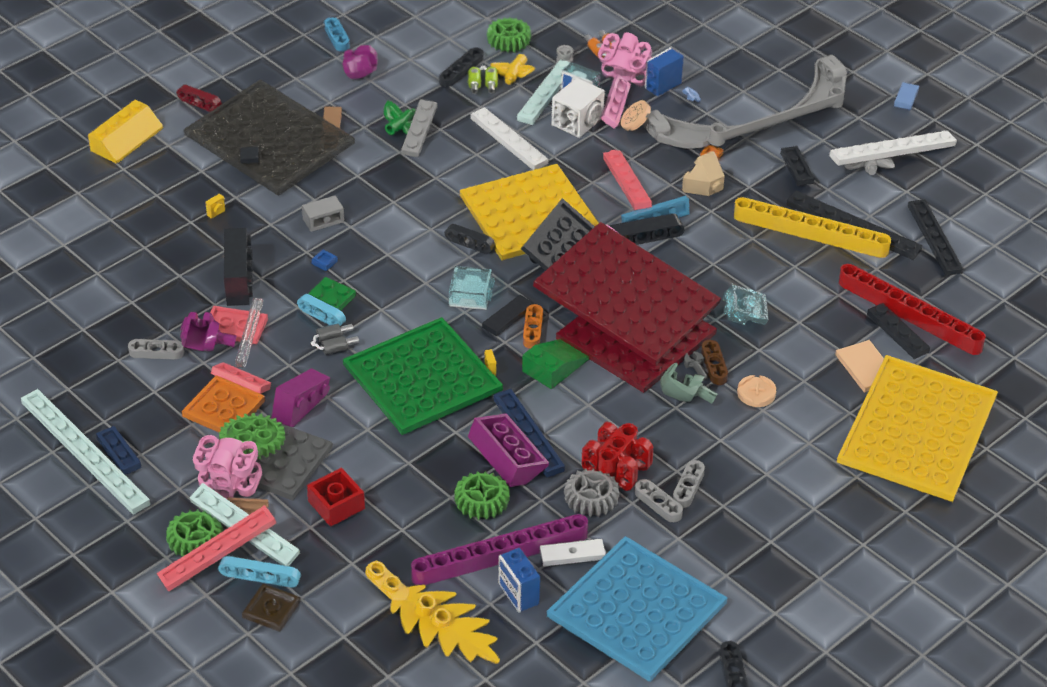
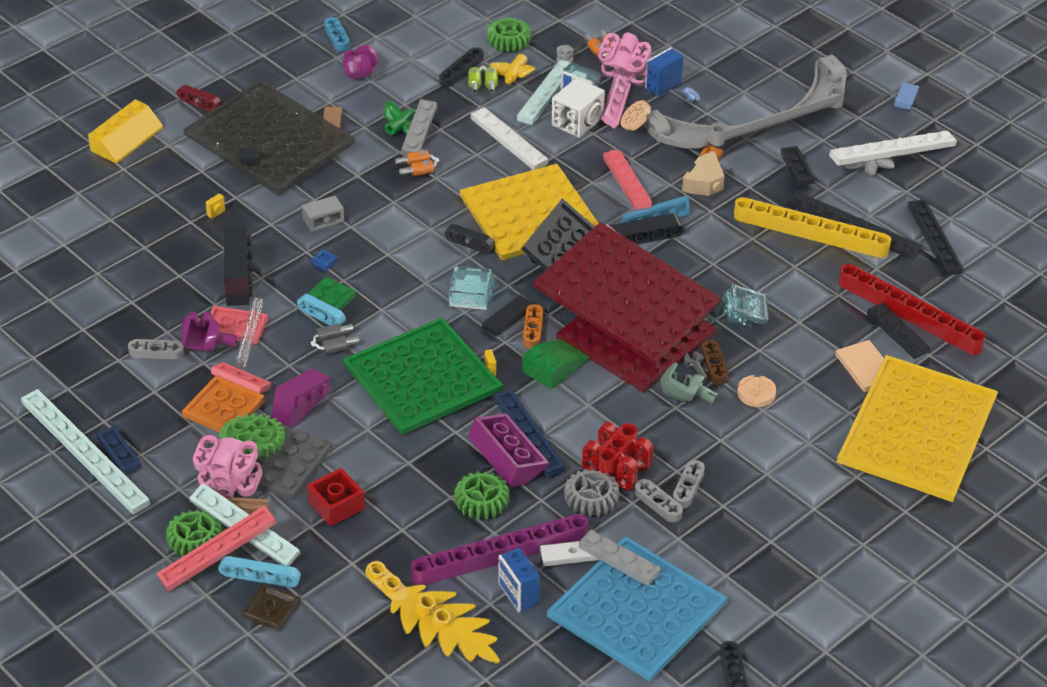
none -> orange piece [395,150,439,176]
none -> light grey plate [579,530,661,586]

